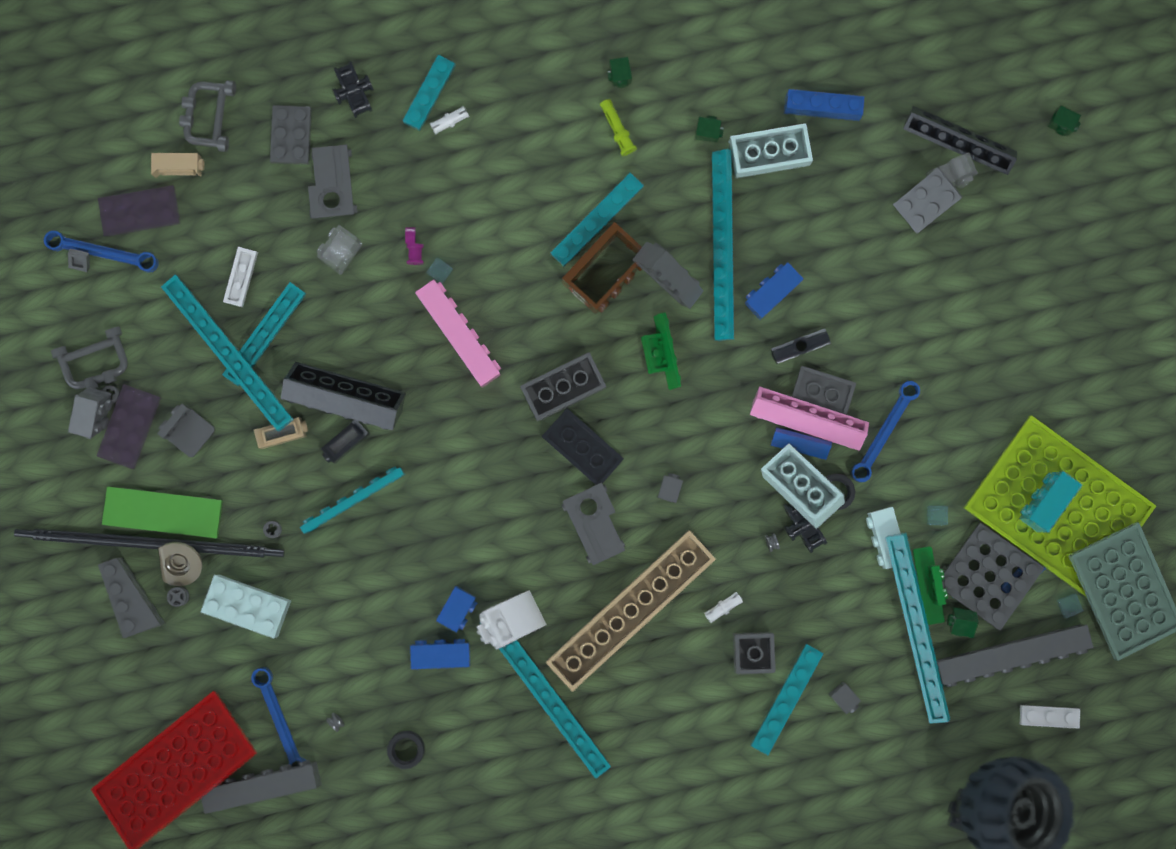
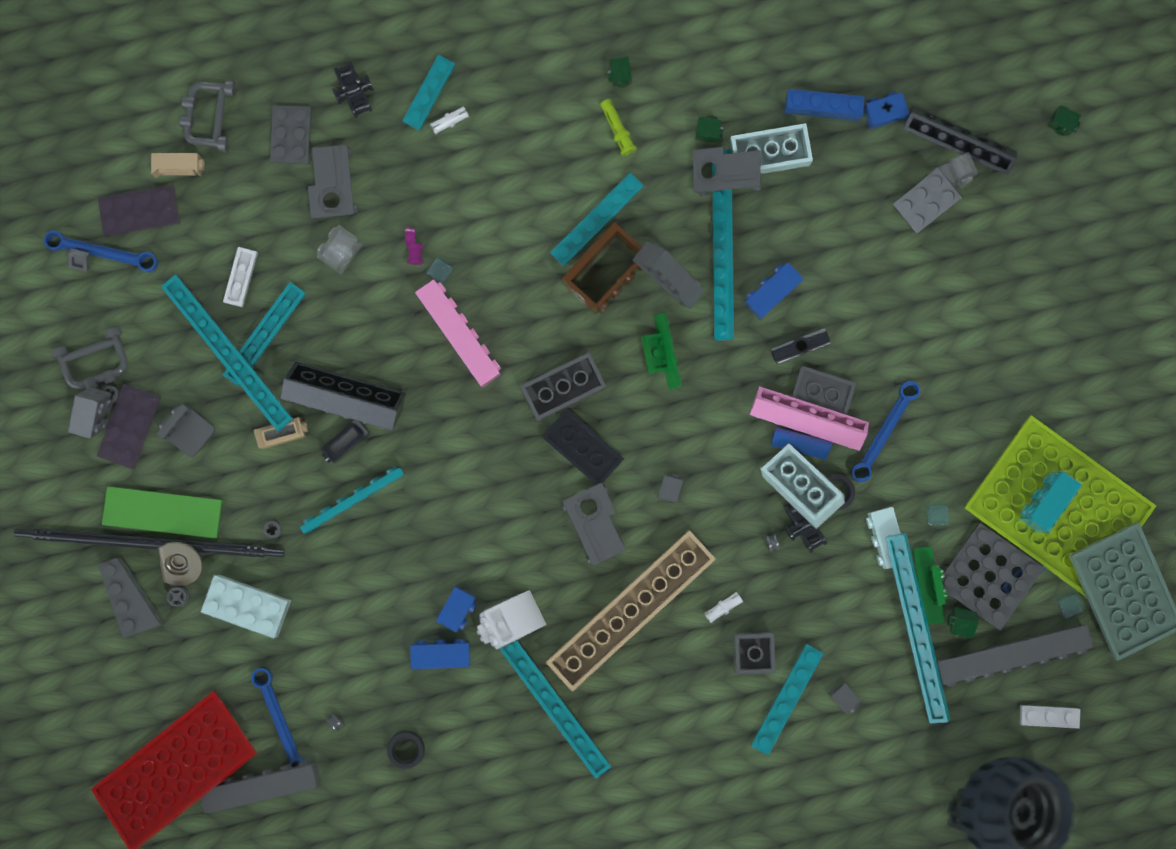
none -> dark grey piece [693,147,761,197]
none -> blue brick [863,92,909,129]

